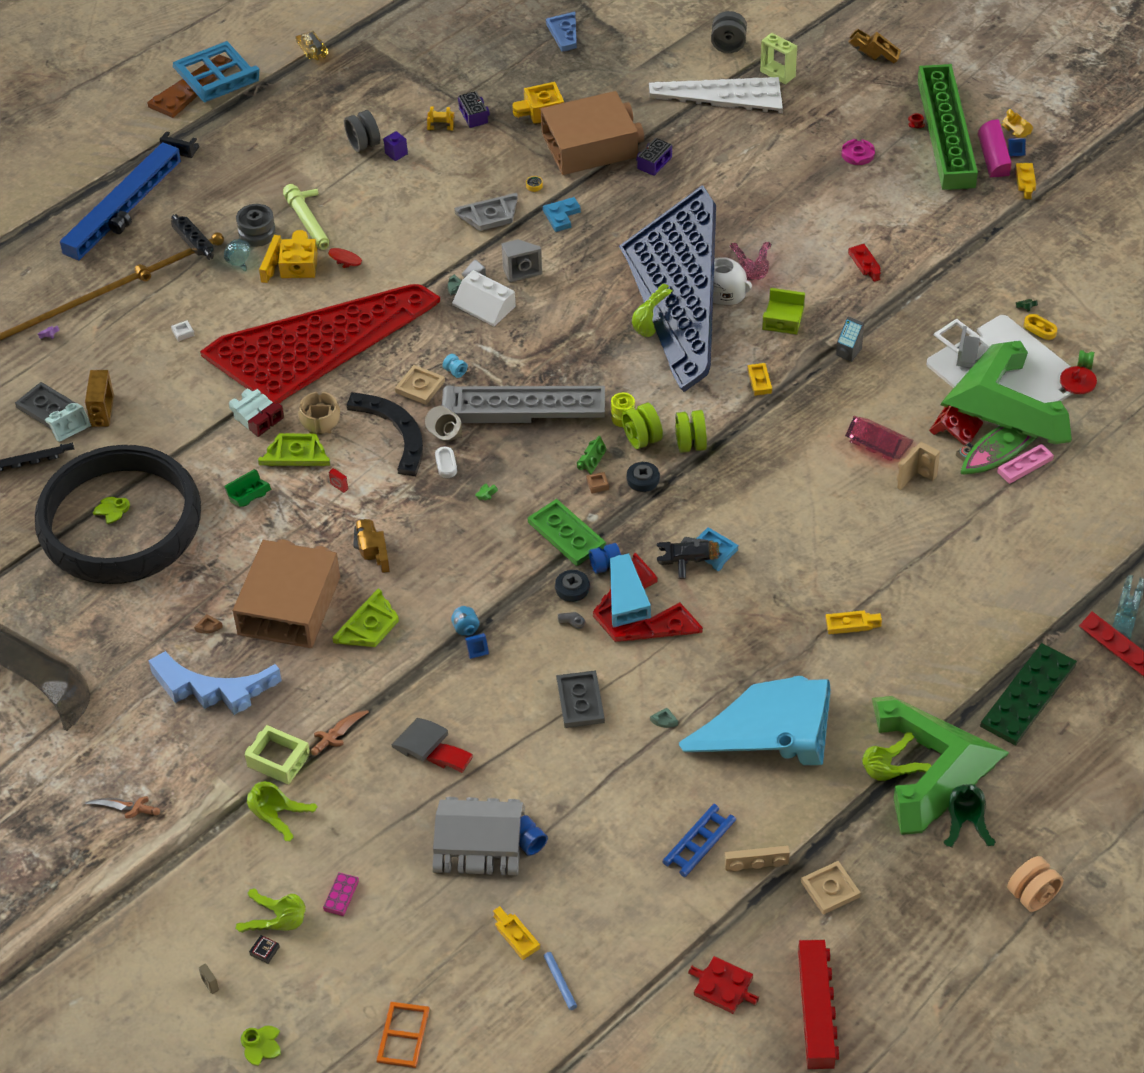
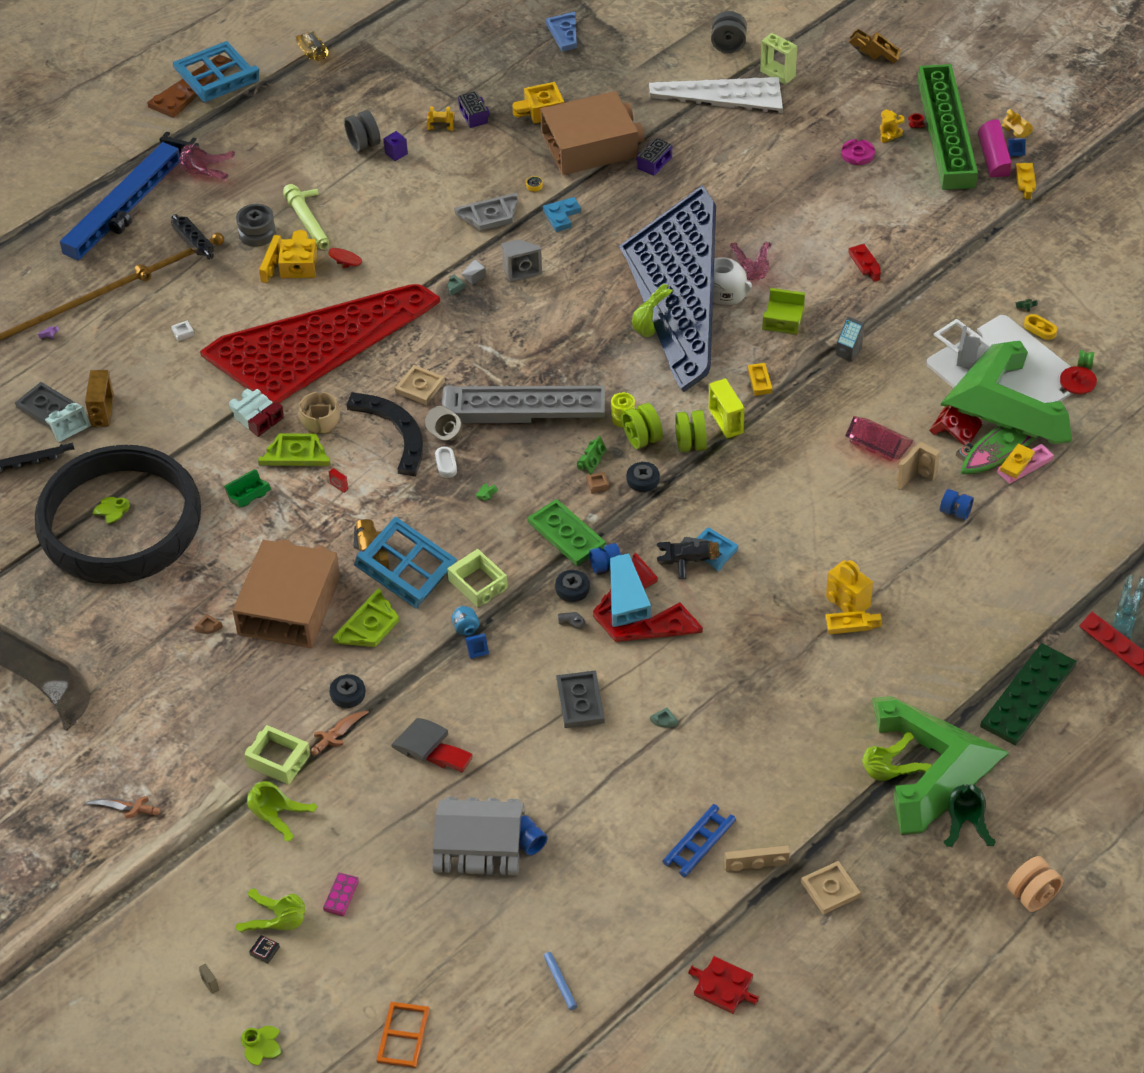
light blue arch [148,651,282,715] -> none
clear light blue hair [224,239,251,271] -> none
medium azure wheel [442,354,468,378] -> none
white slope [452,270,516,327] -> none
yellow hinge [493,906,540,960] -> none
medium azure panel [679,676,831,766] -> none
red brick [798,940,839,1069] -> none
none -> clear pink hair [179,144,235,180]
none -> black wheel [329,674,366,708]
none -> dark azure window [354,516,457,609]
none -> yellowish green window [447,549,508,608]
none -> neon yellow window [708,378,745,438]
none -> yellow brick [826,560,873,612]
none -> yellow piece [880,109,904,143]
none -> blue wheel [940,489,974,520]
none -> yellow plate [1000,443,1035,479]

